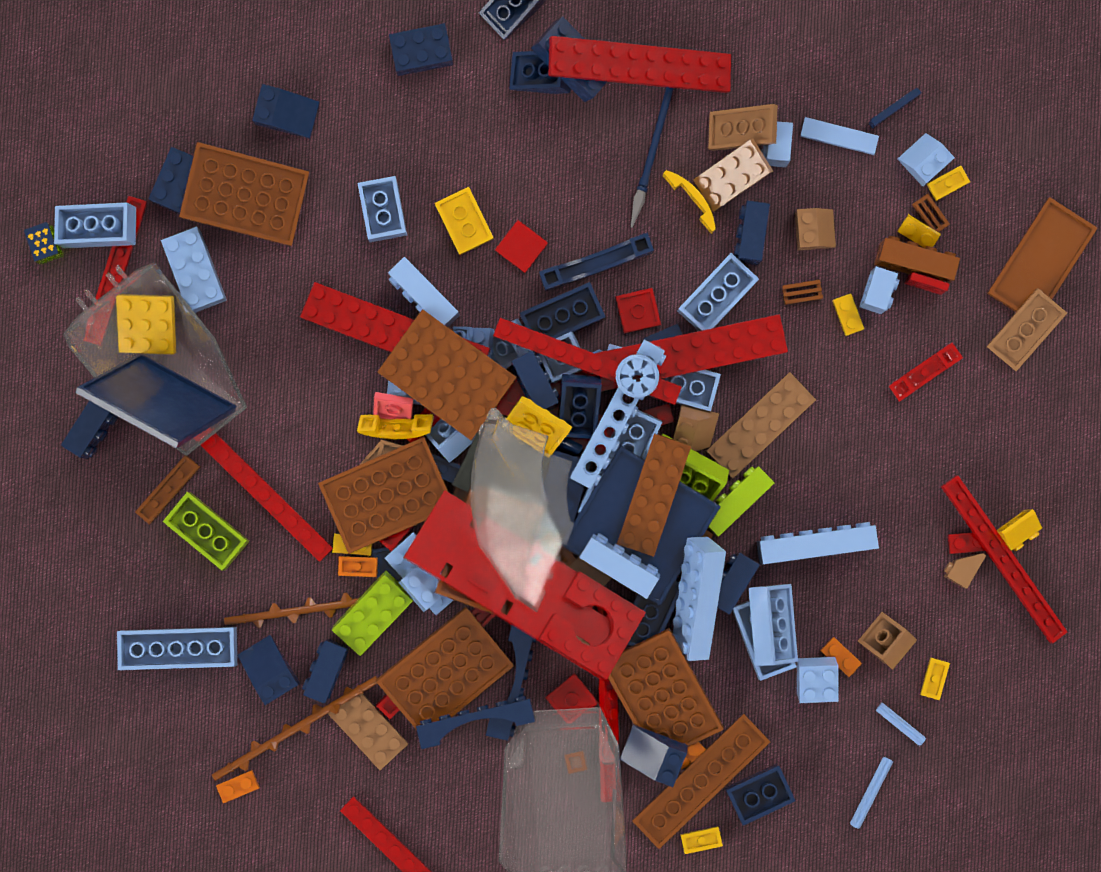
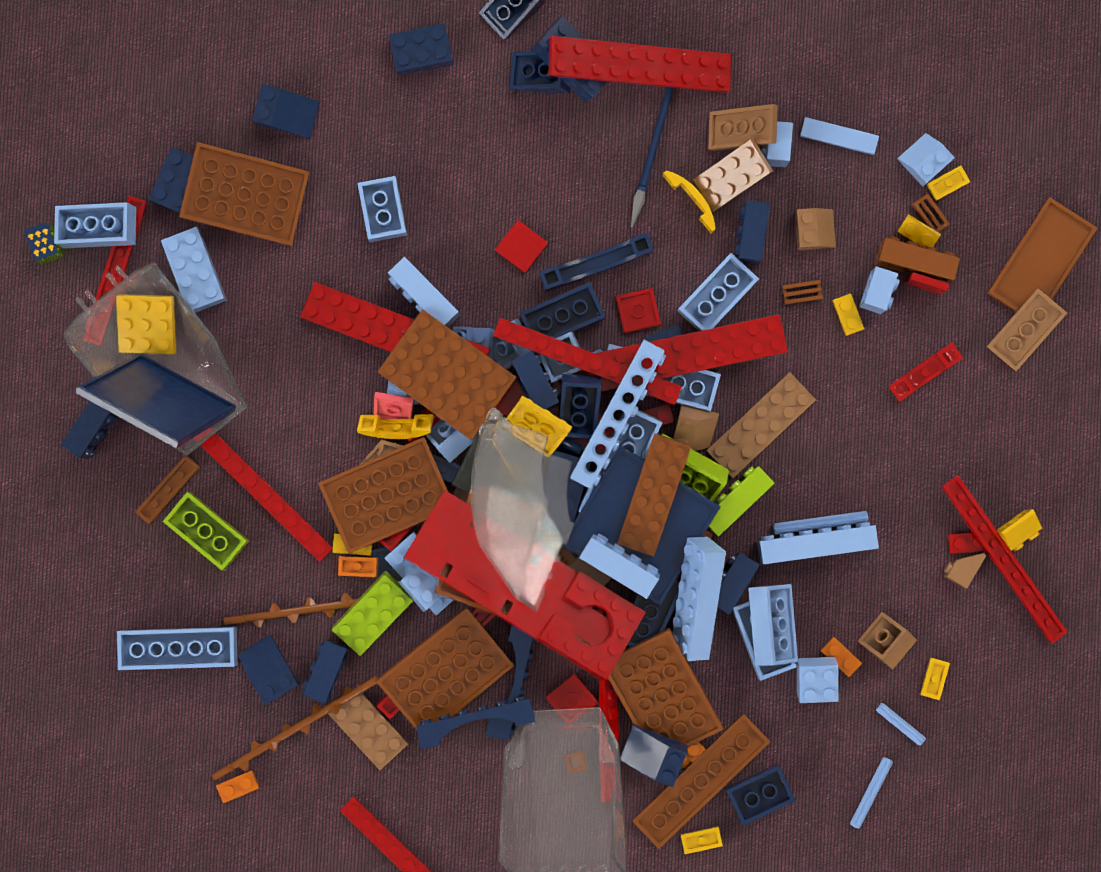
yellow plate [435,187,494,255] -> none
light blue wheel [616,354,659,398] -> none
dark blue tile [869,88,921,129] -> none
none -> light blue axle [773,511,868,535]

